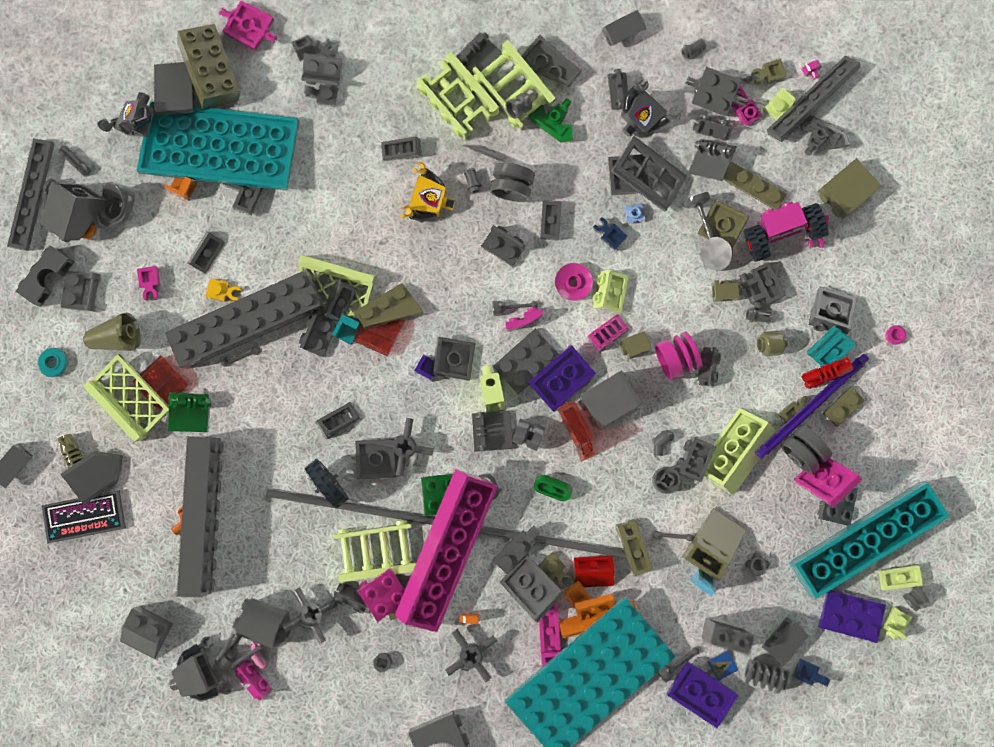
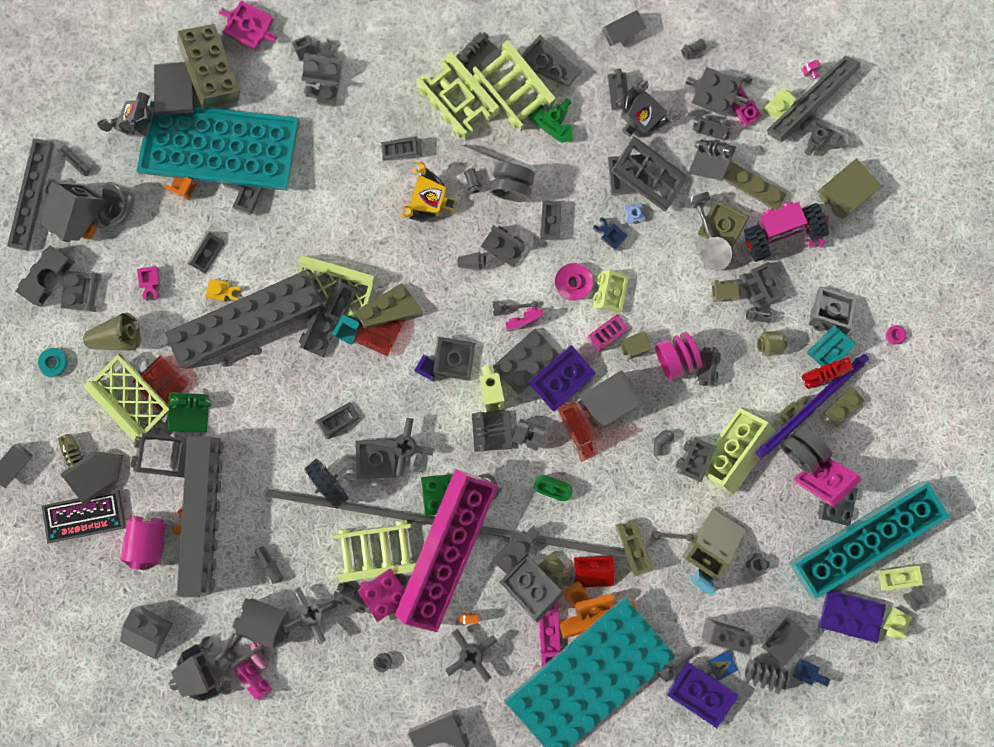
dark grey wheel [505,93,532,119] -> none
dark grey wheel [652,467,681,494] -> none
olive plate [751,58,787,85] -> none
none -> dark pink cylinder [120,516,167,570]
none -> dark grey window [131,432,187,478]
none -> dark grey axle [255,546,284,584]
none -> dark grey cone [458,252,486,271]

